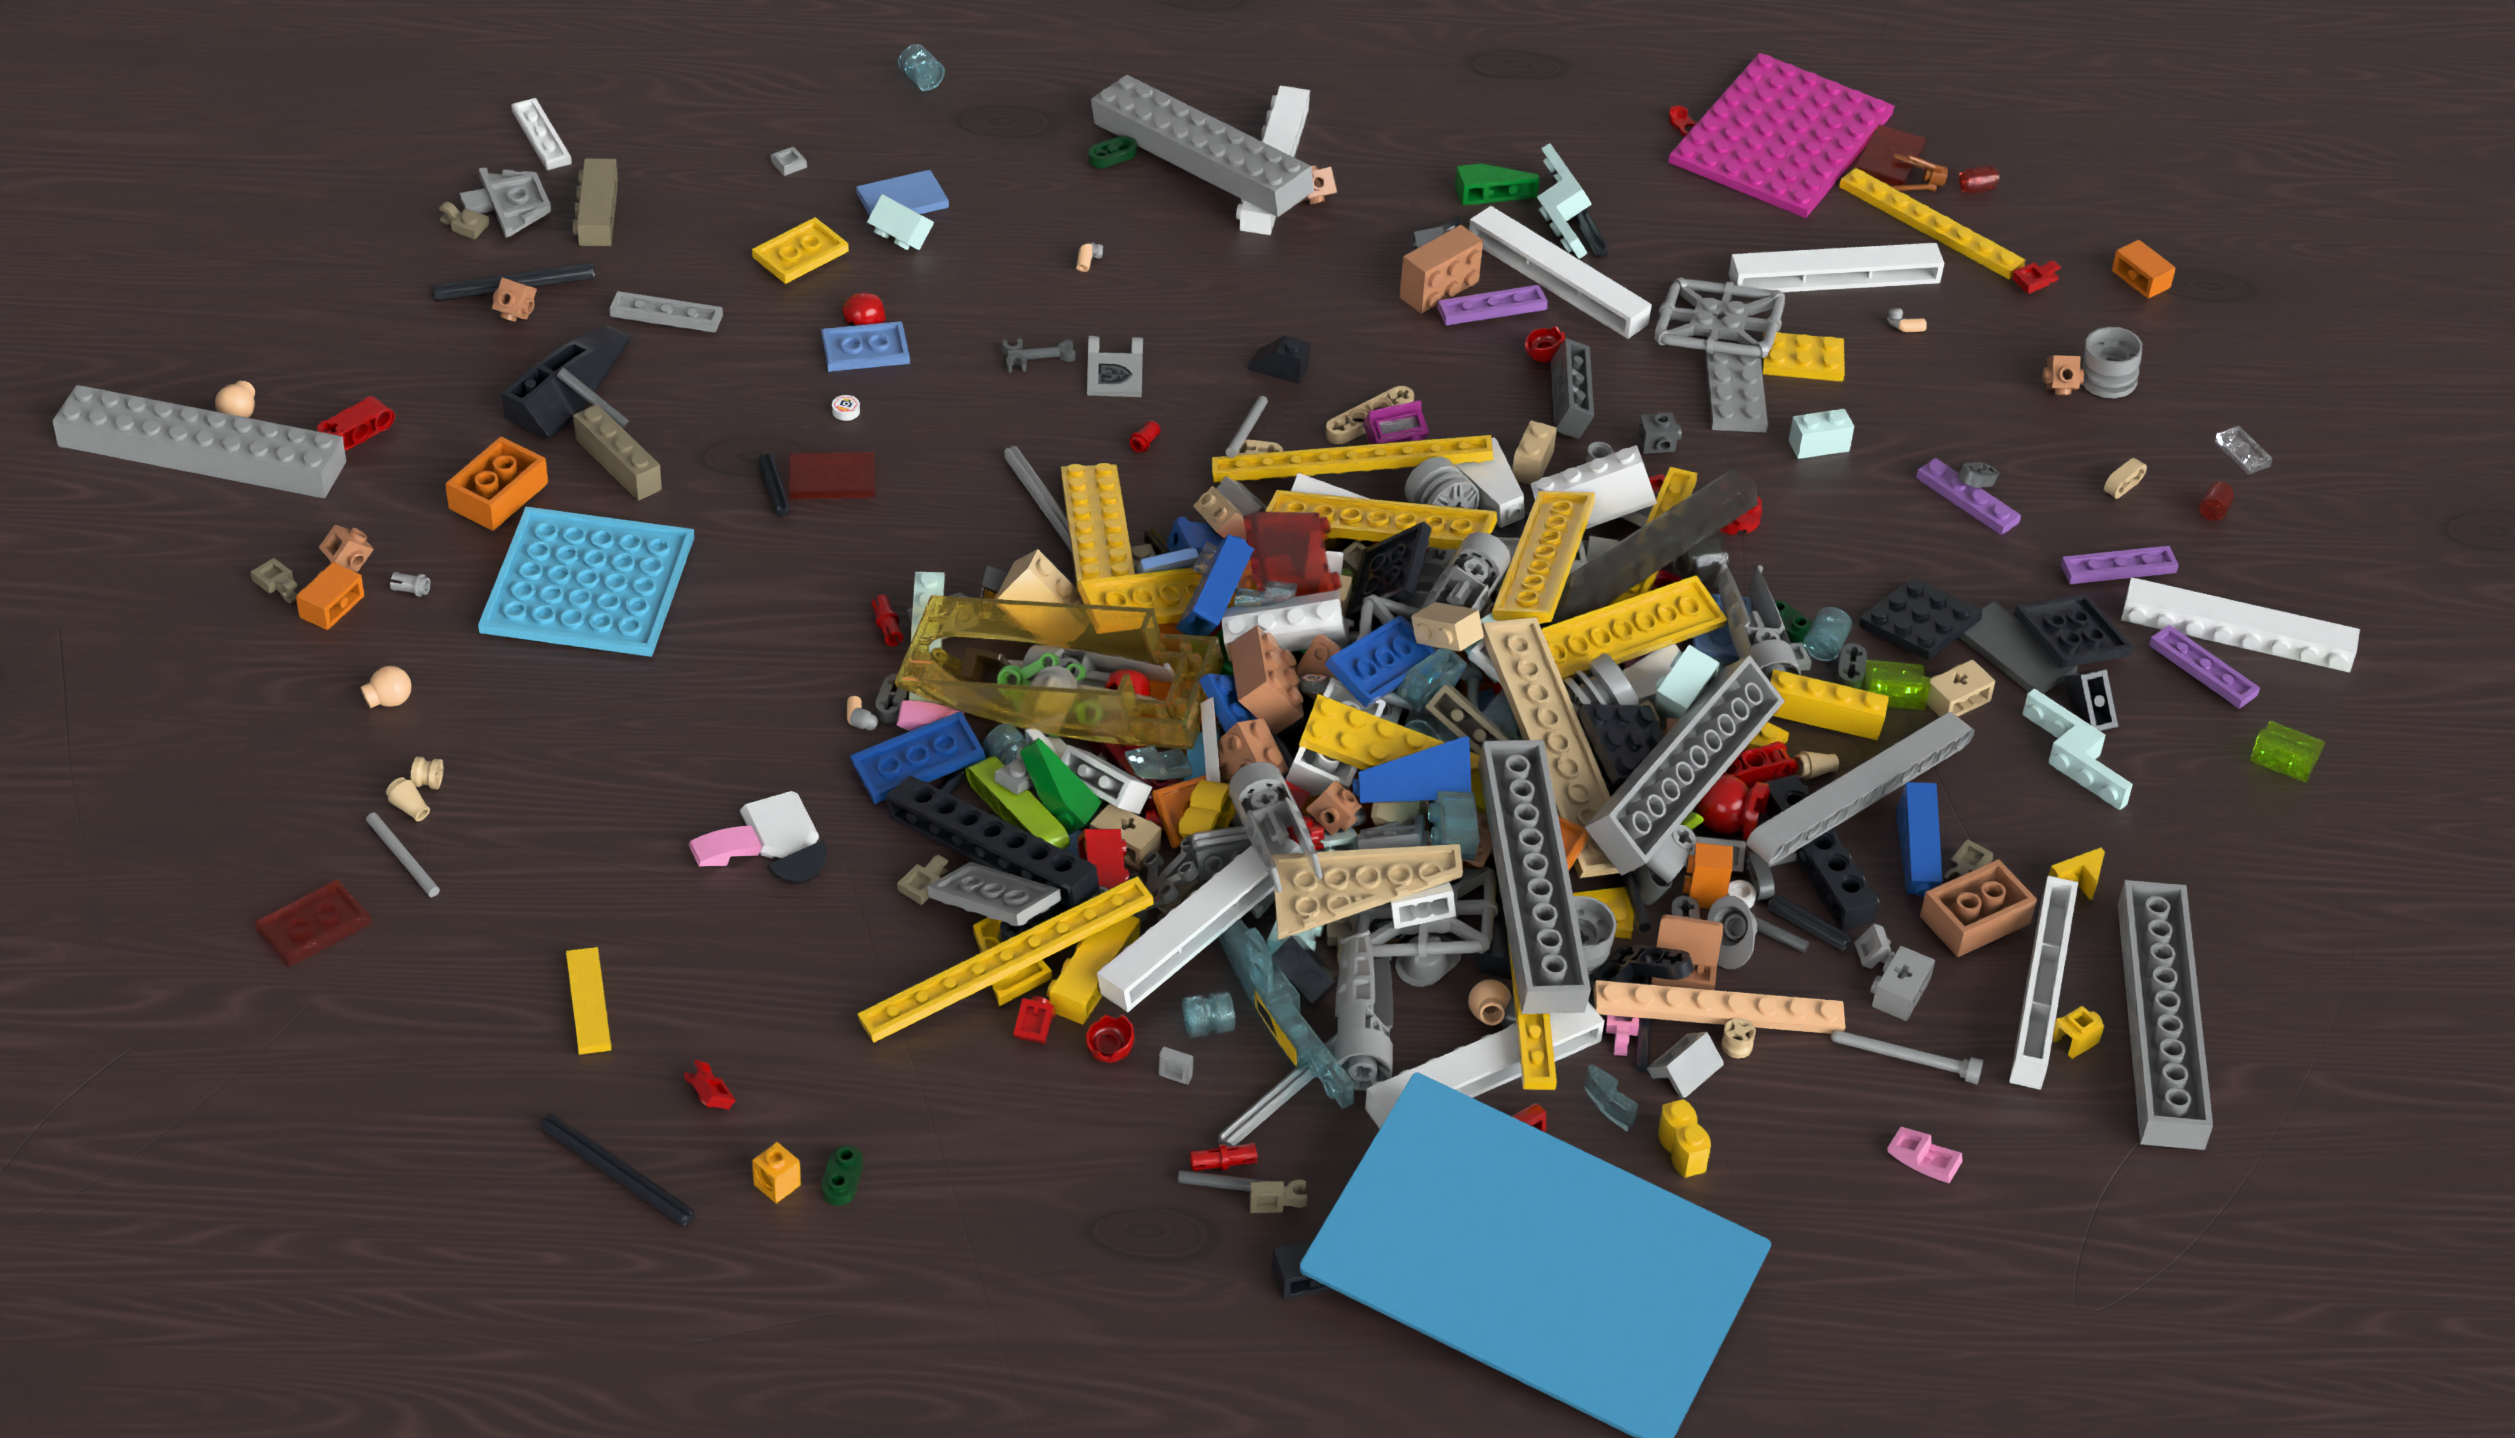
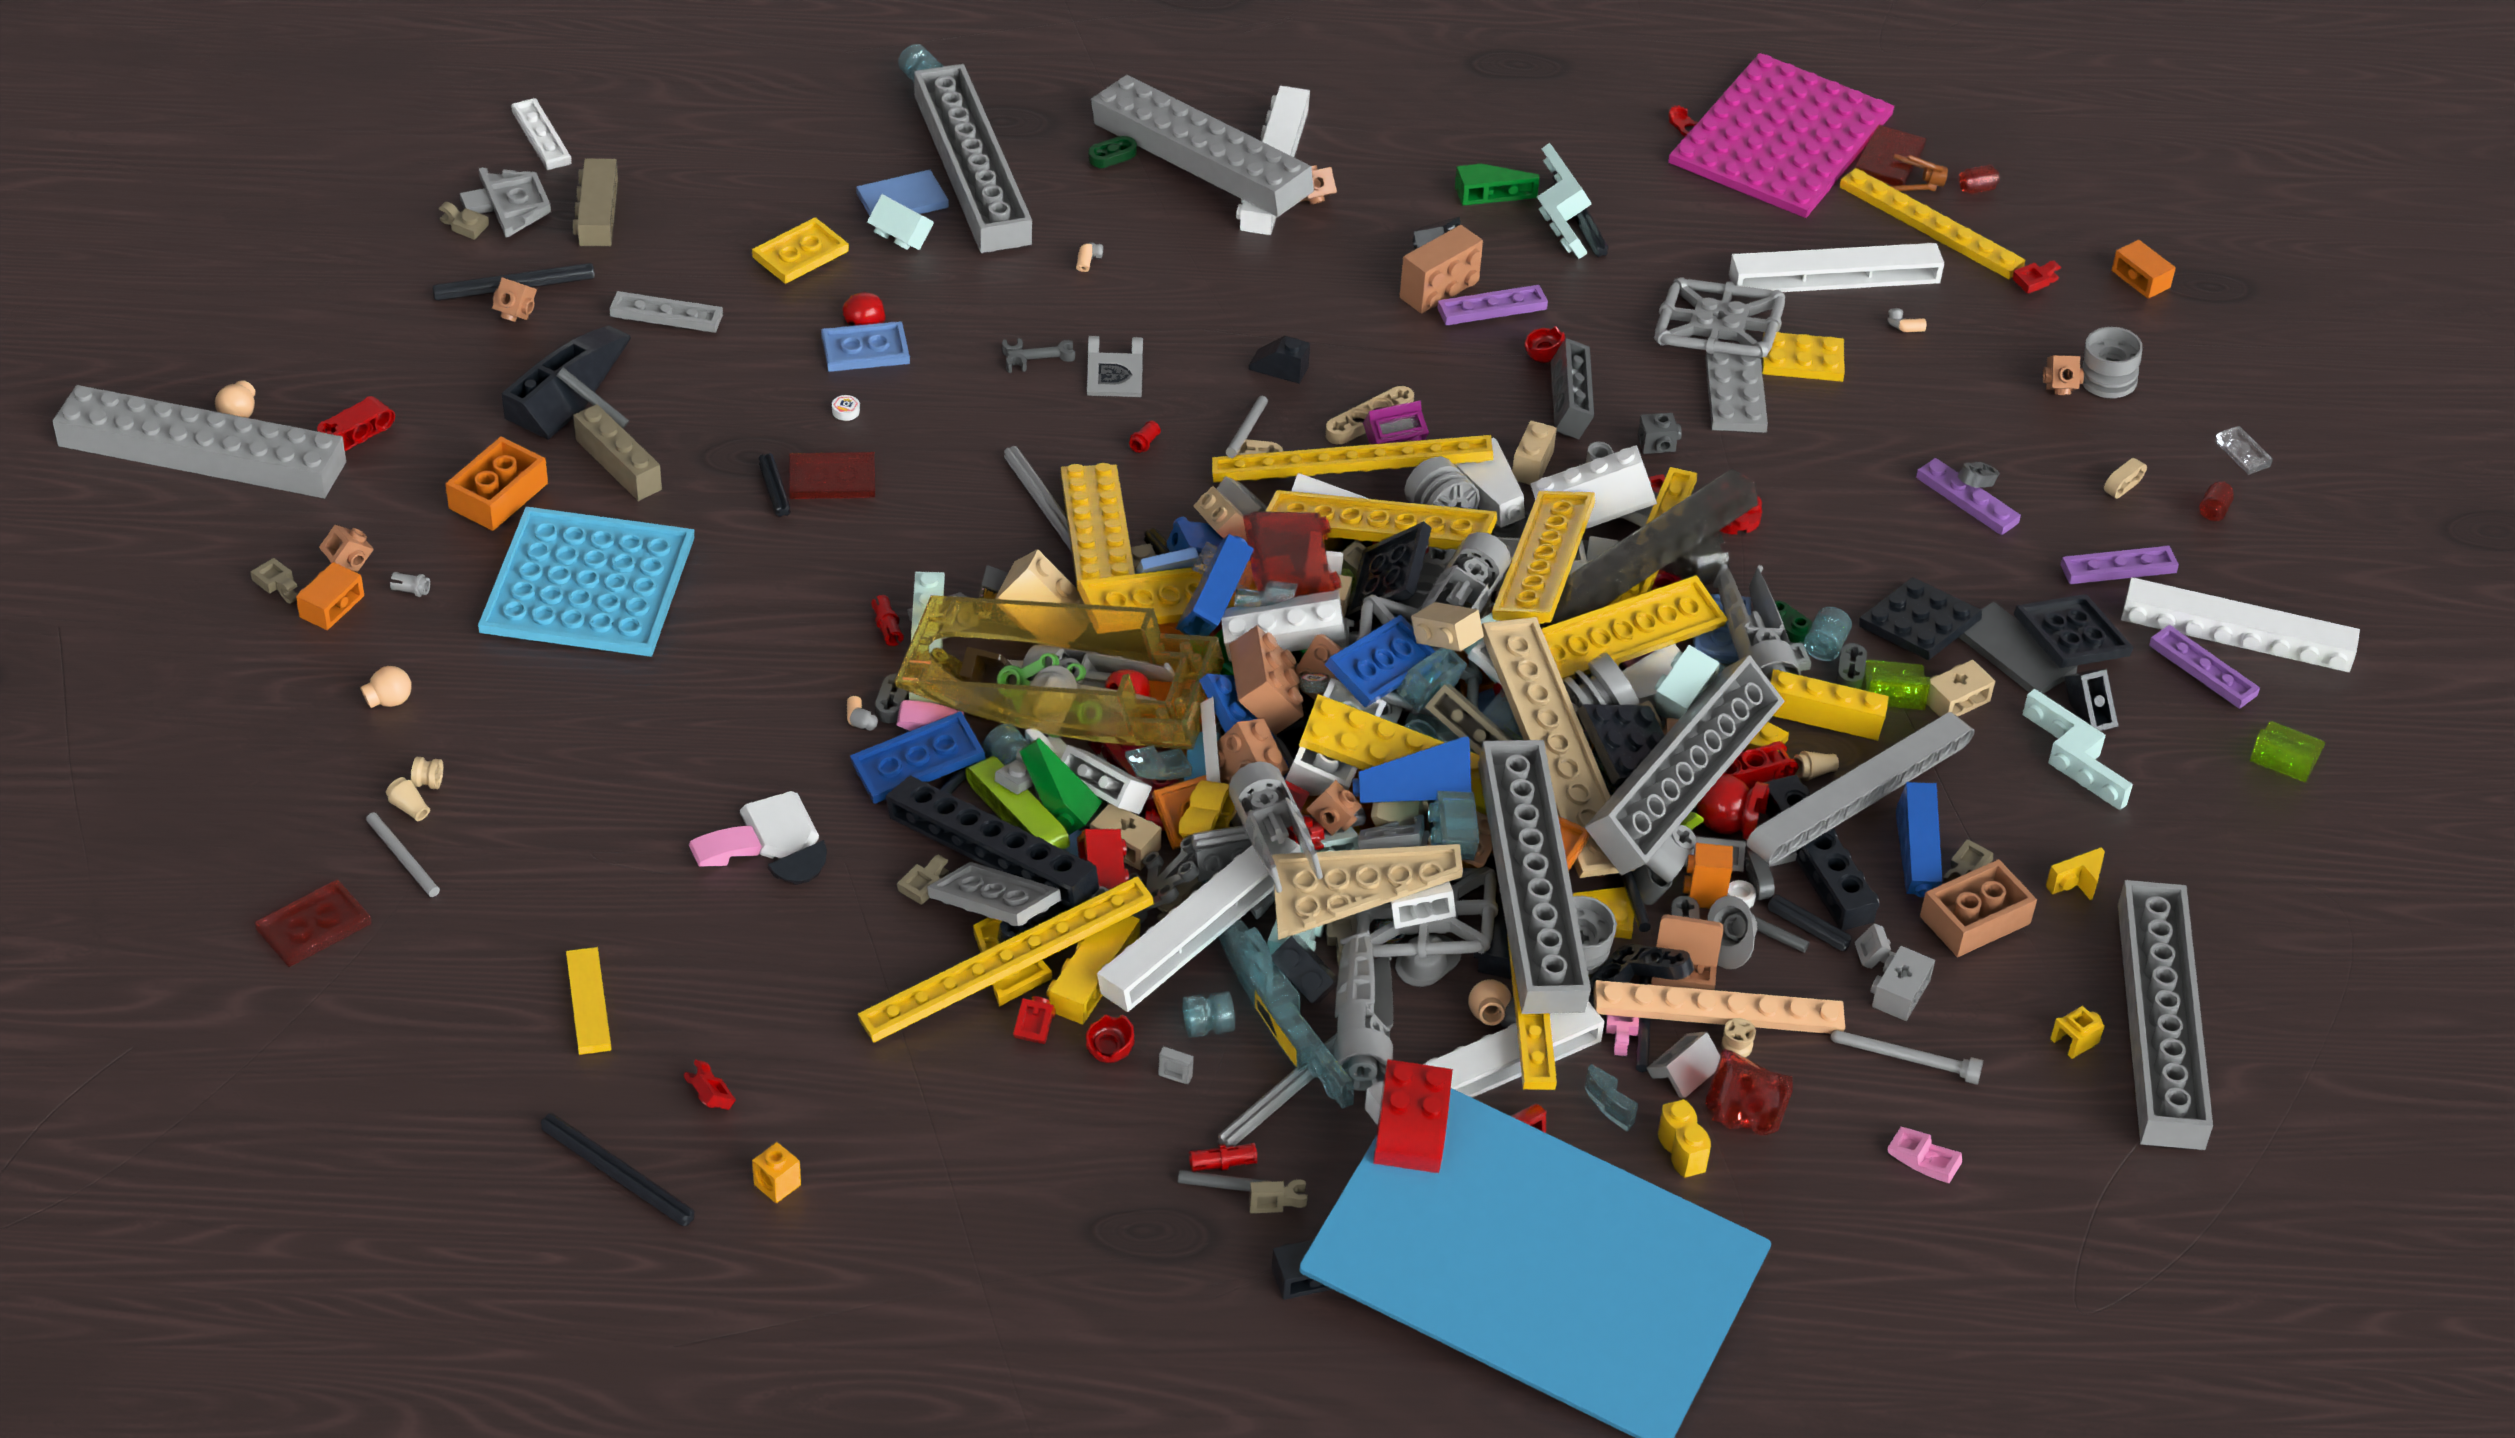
light grey tile [771,147,807,176] -> none
dark green plate [822,1146,863,1206] -> none
white brick [1469,206,1652,339] -> none
light aqua brick [1789,409,1854,459] -> none
white brick [2009,876,2078,1090] -> none
none -> light grey brick [914,64,1032,253]
none -> red brick [1373,1059,1453,1174]
none -> clear red piece [1705,1049,1793,1136]

